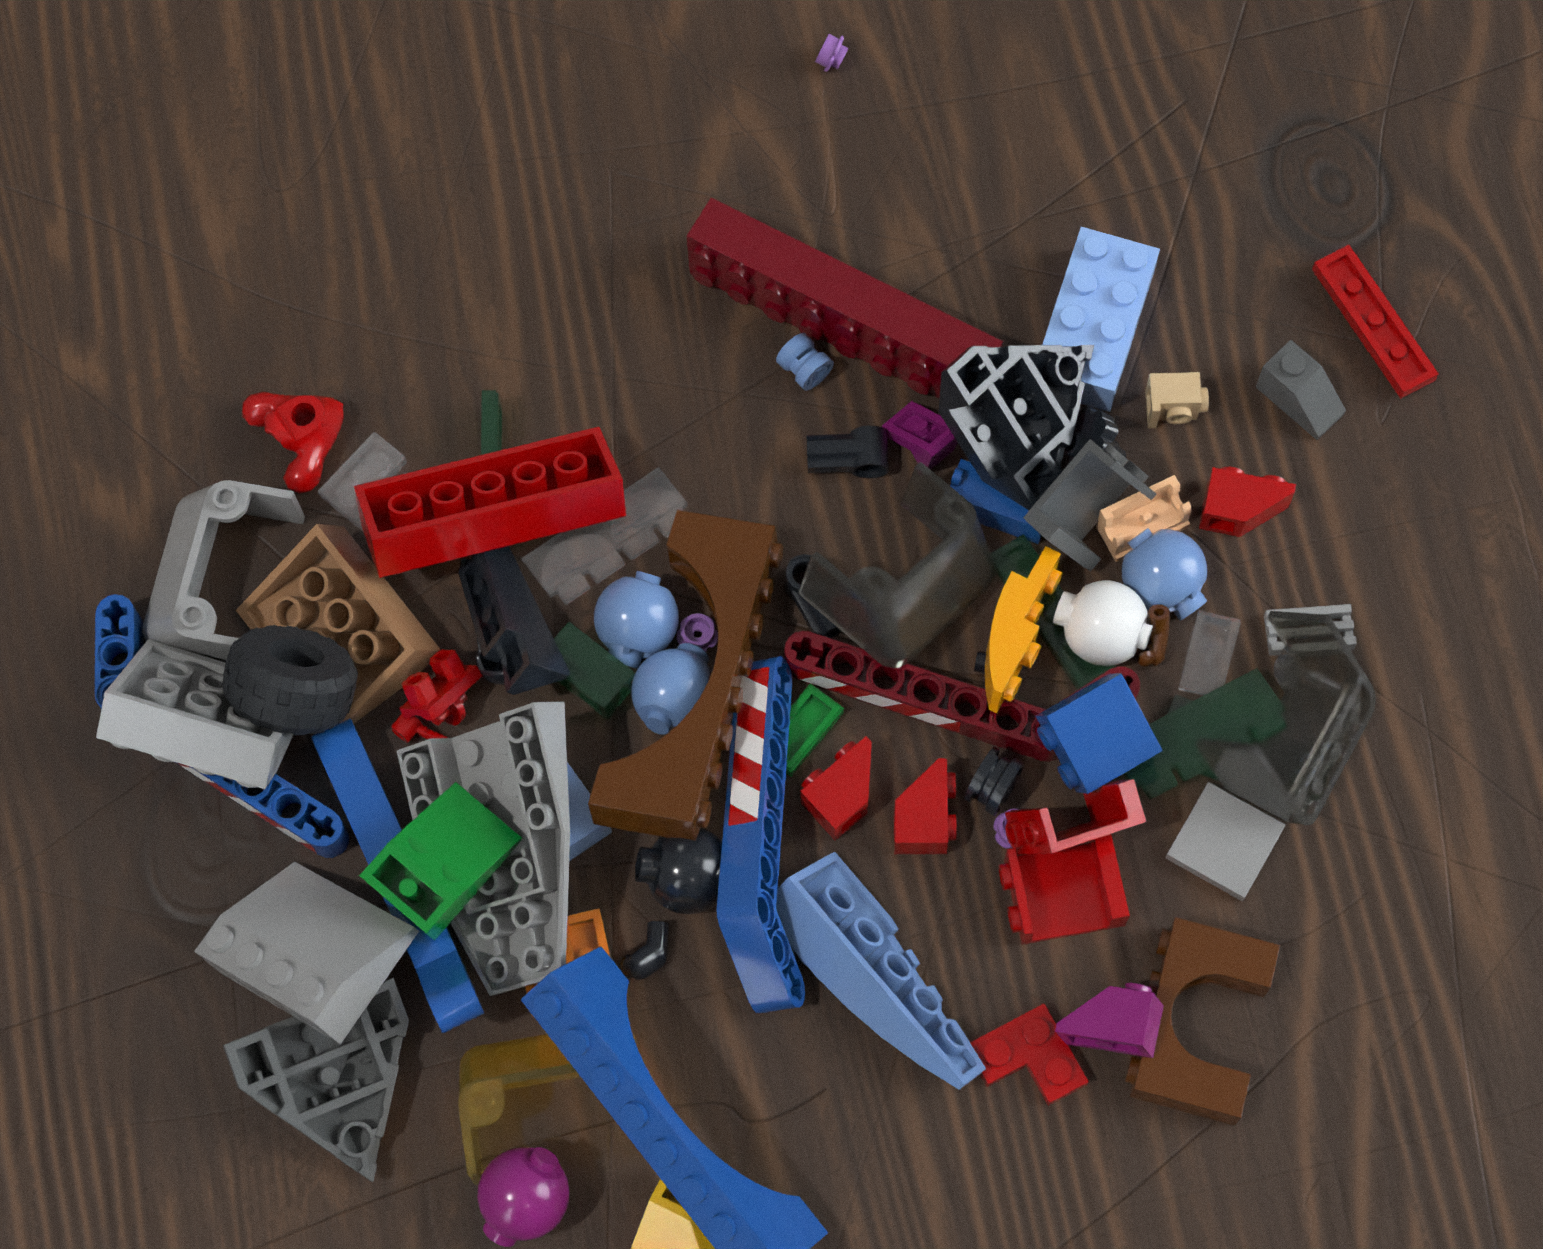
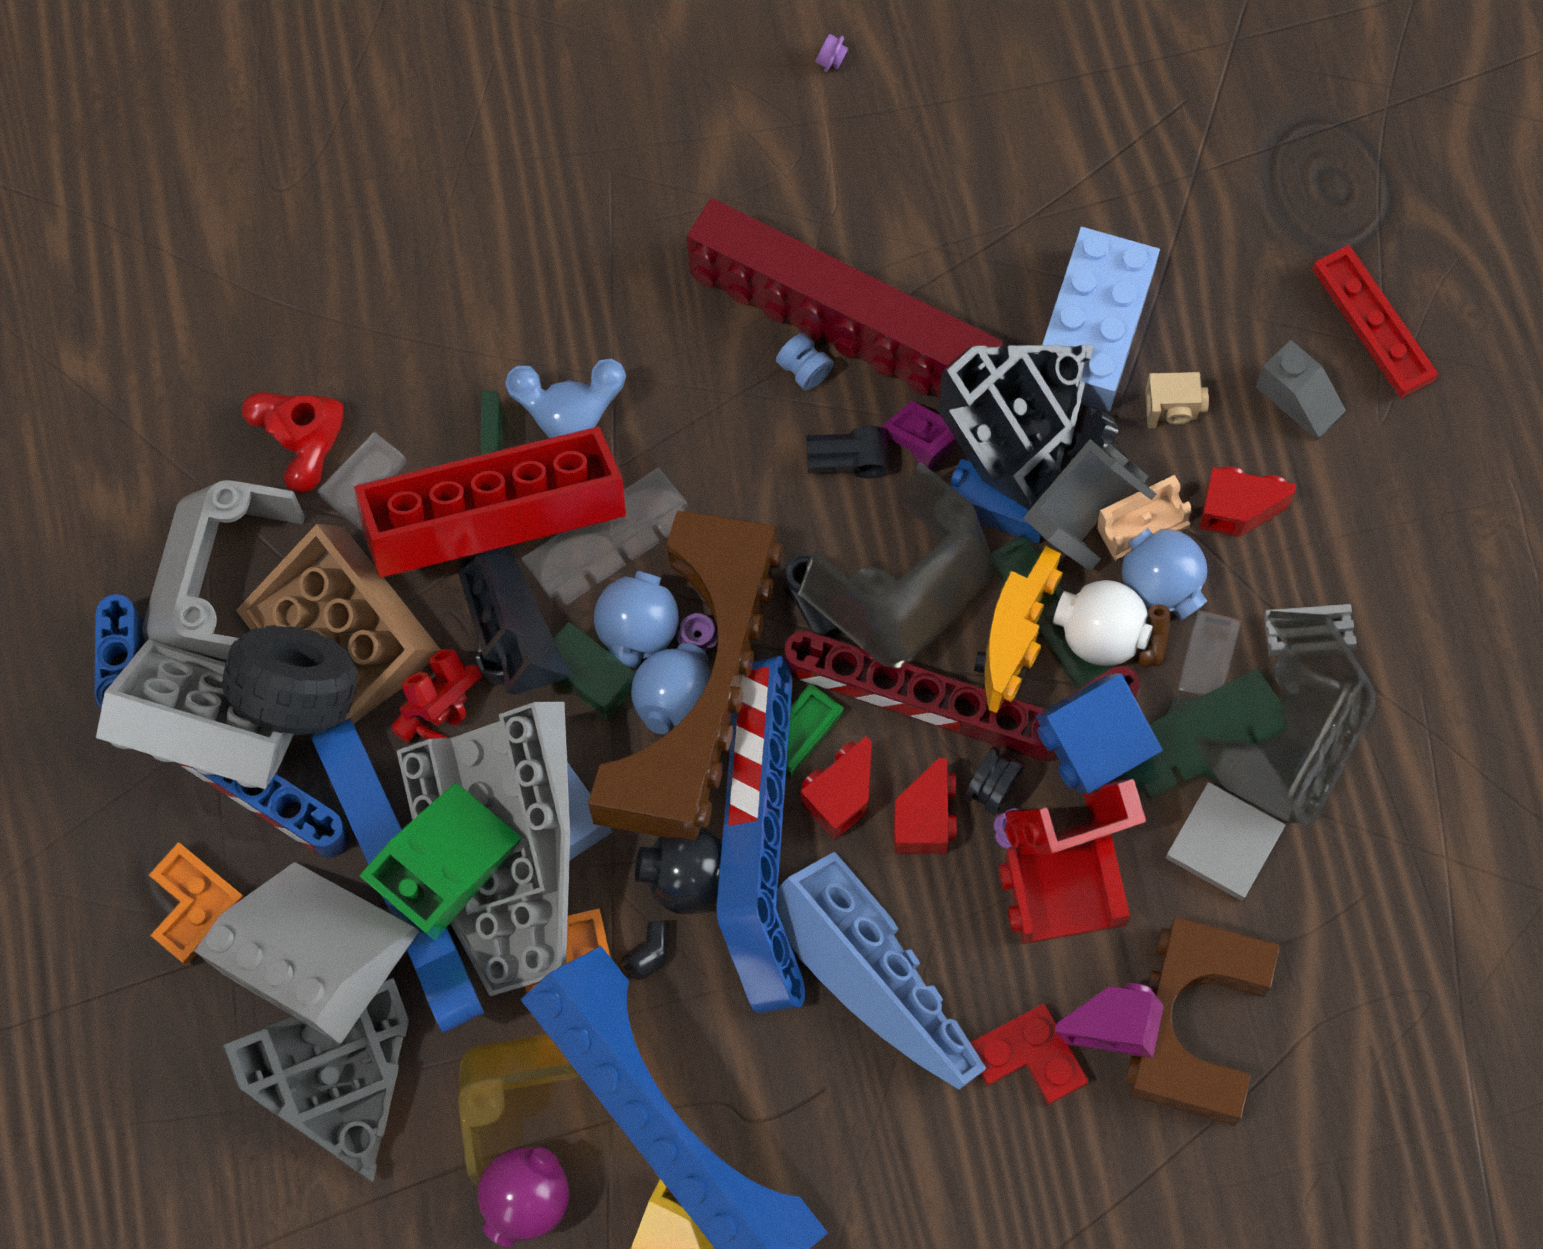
none -> orange plate [149,842,244,966]
none -> medium blue head [505,358,626,438]

